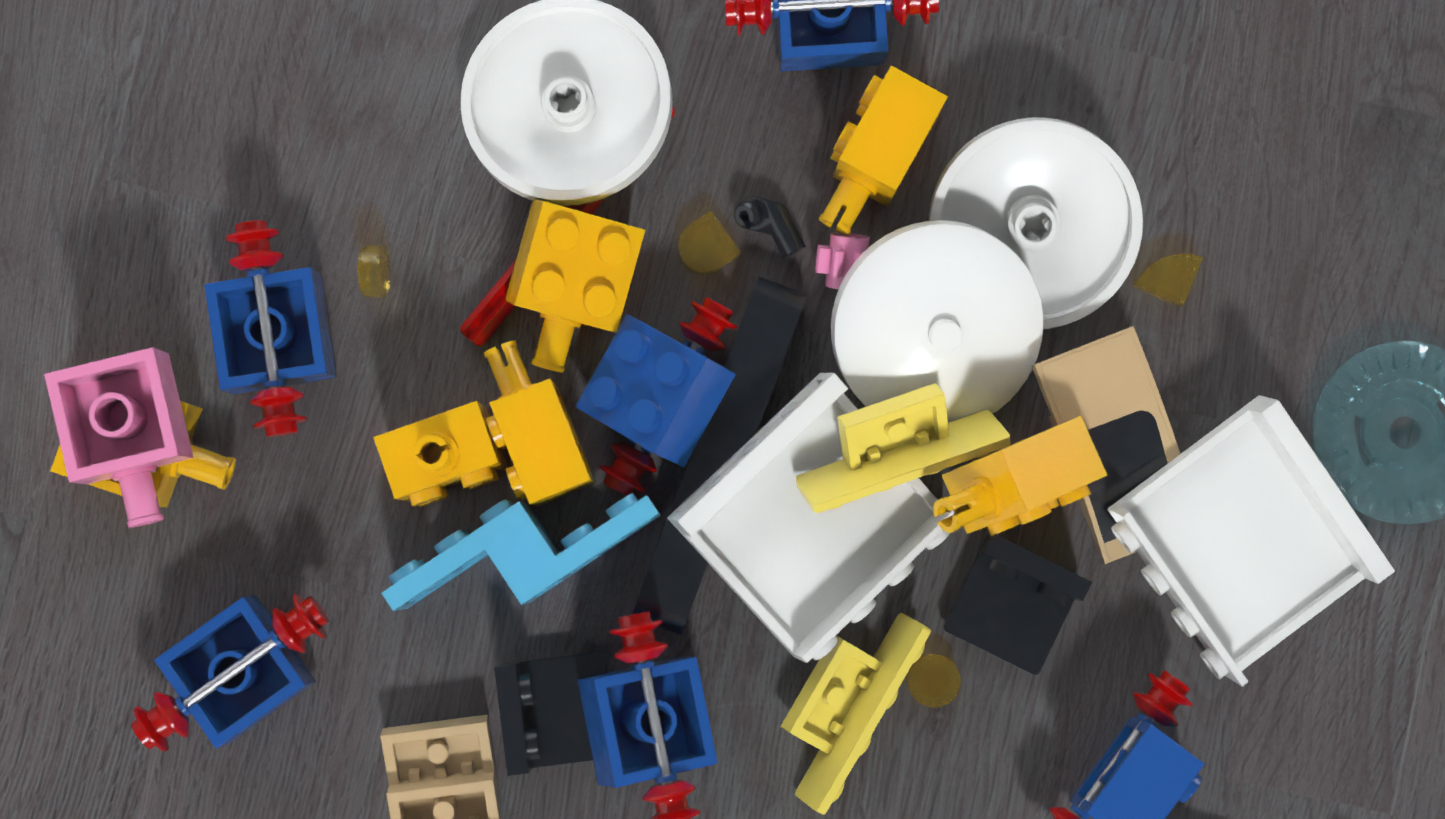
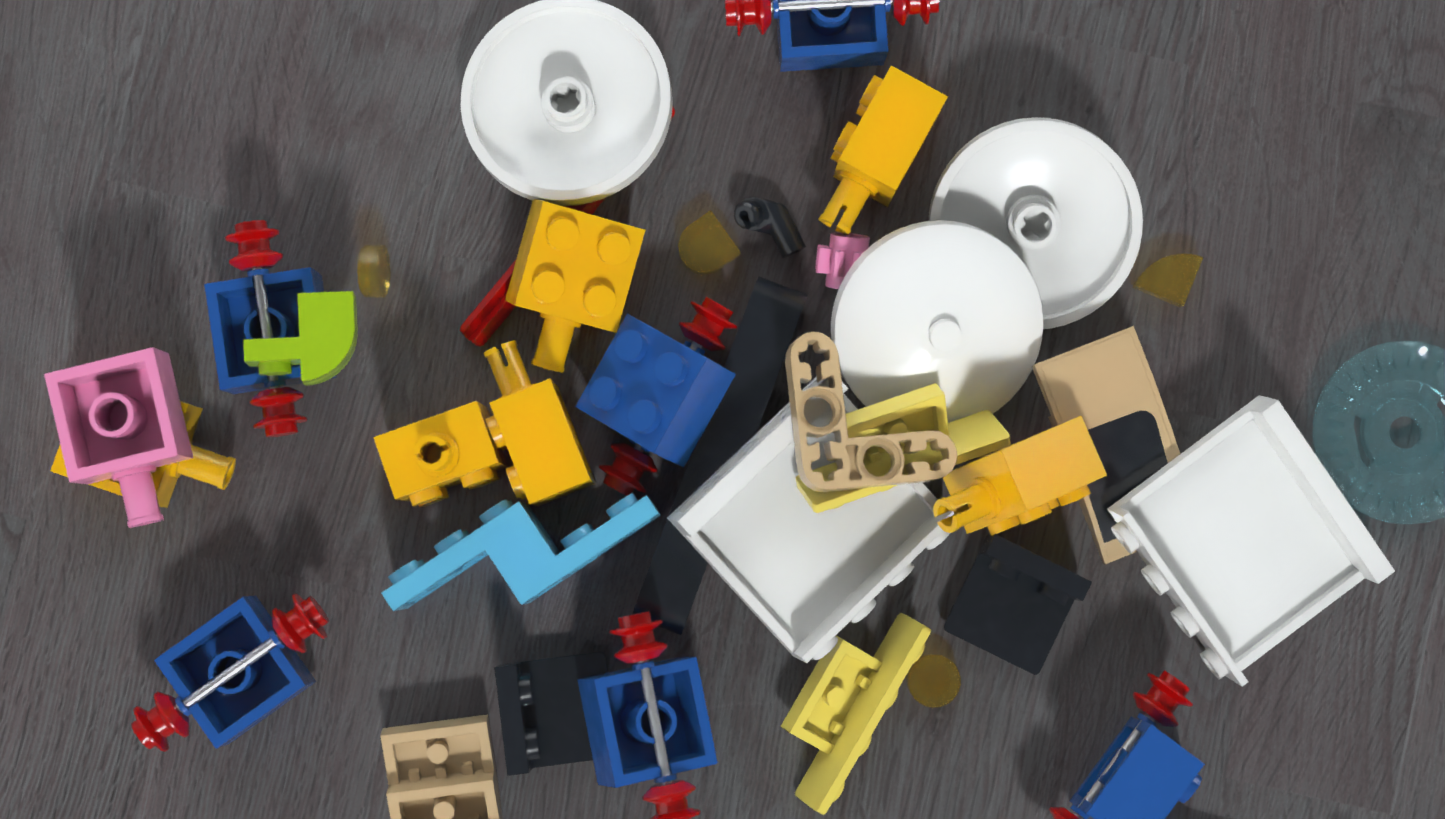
none -> lime brick [243,291,358,386]
none -> tan beam [785,332,957,492]

